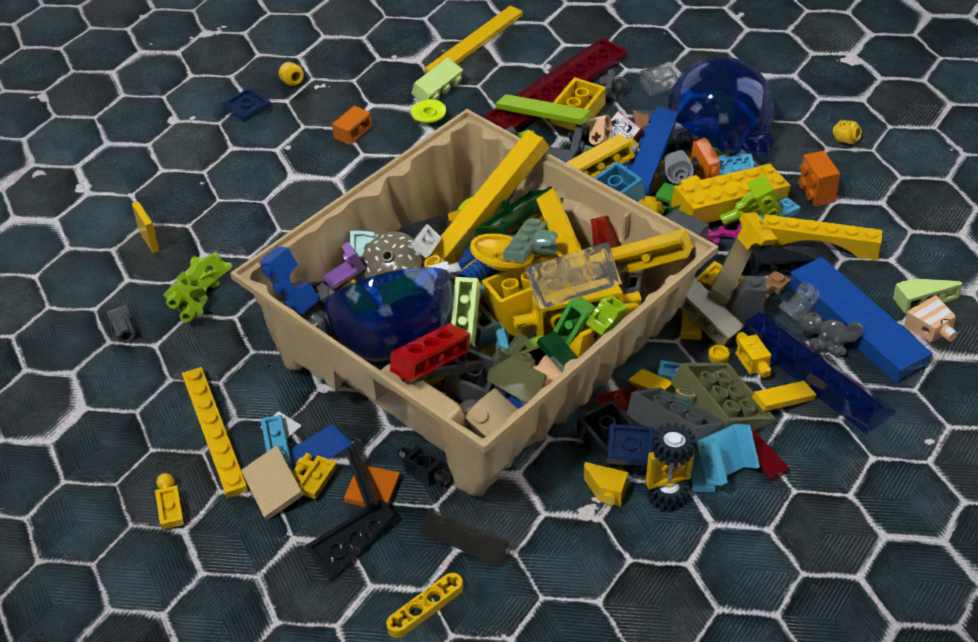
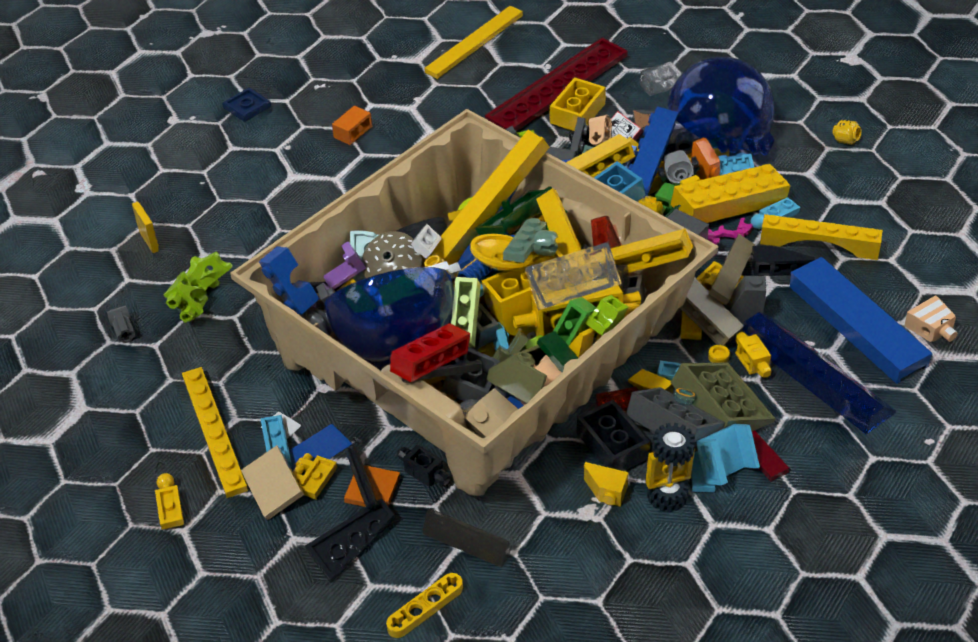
yellow head [279,62,304,86] -> none
yellowish green brick [411,58,463,101] -> none
neon yellow dish [411,99,446,123] -> none
lime tile [495,94,592,125] -> none
dark grey hips [600,69,627,102] -> none
dark blue tile [607,424,654,466] -> none
lime brick [719,174,783,226] -> none
yellow brick [737,212,778,250] -> none
yellow tile [752,381,816,411] -> none
medium nougat plate [765,271,790,300] -> none
clear leg [779,282,819,322] -> none
orange brick [798,151,840,207] -> none
dark grey animal [798,312,863,356] -> none
yellowish green slope [893,279,962,314] -> none

